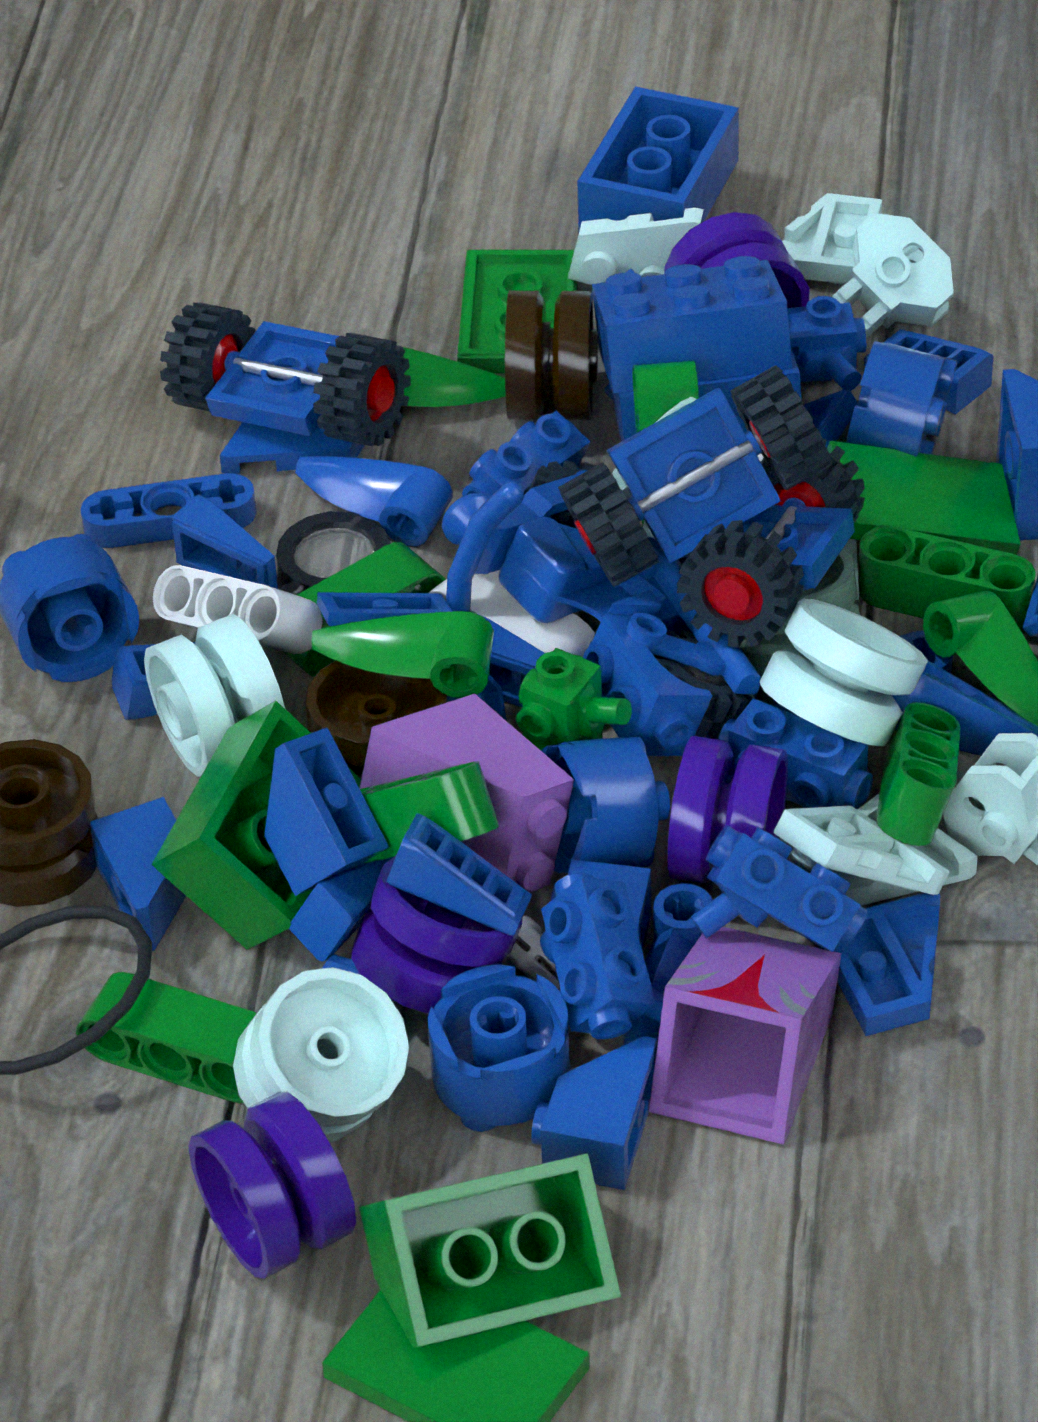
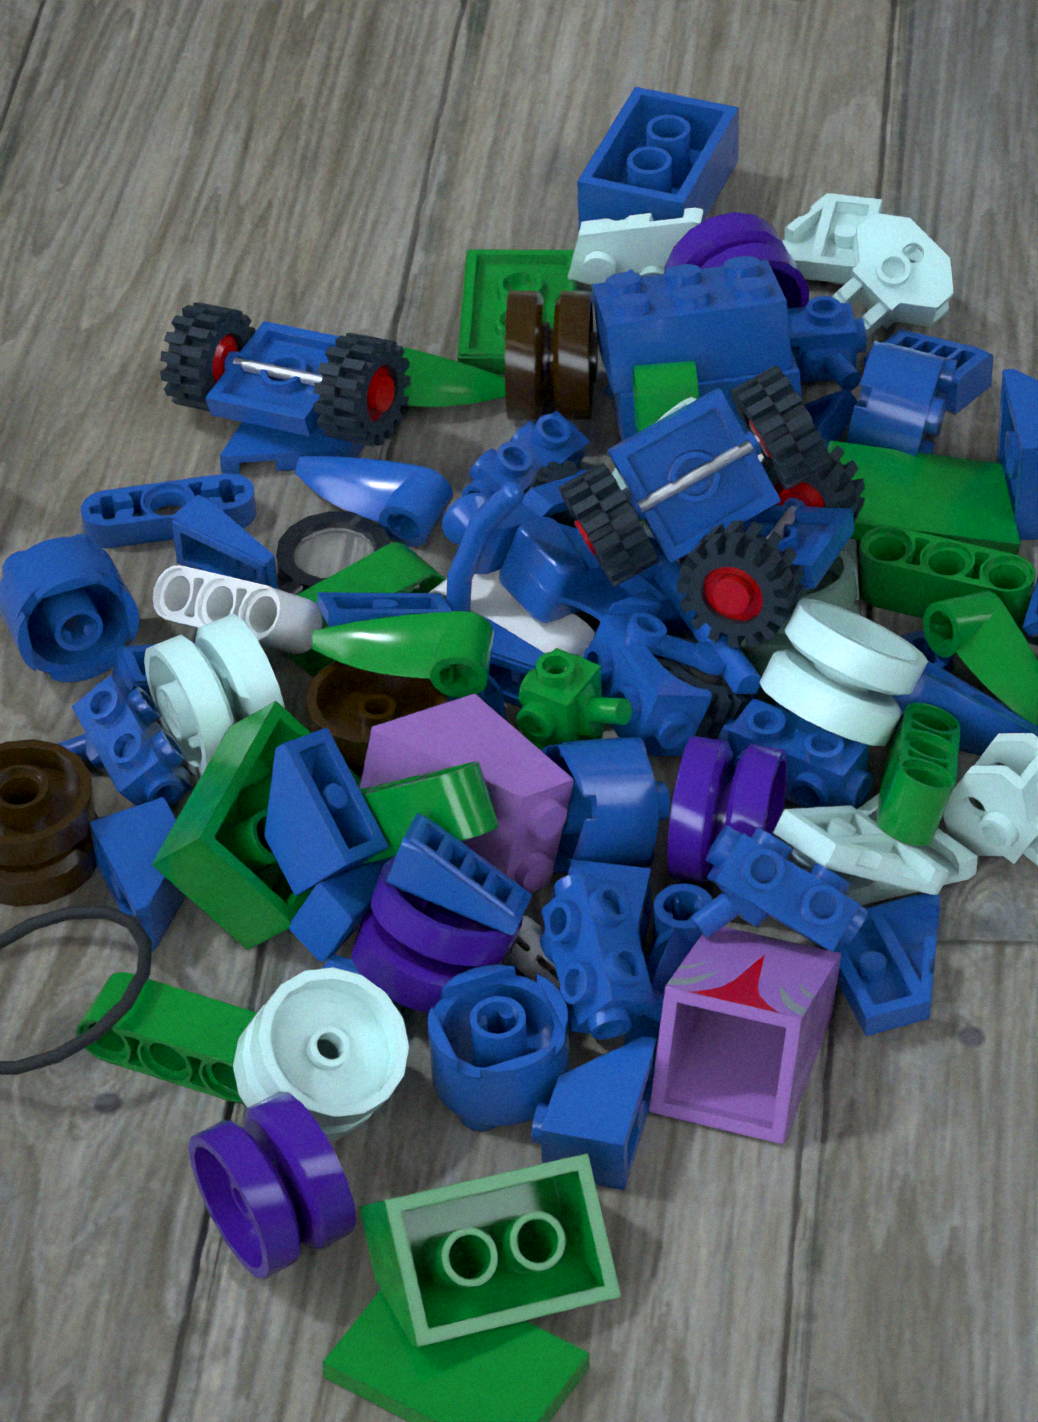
none -> blue brick [57,675,193,807]

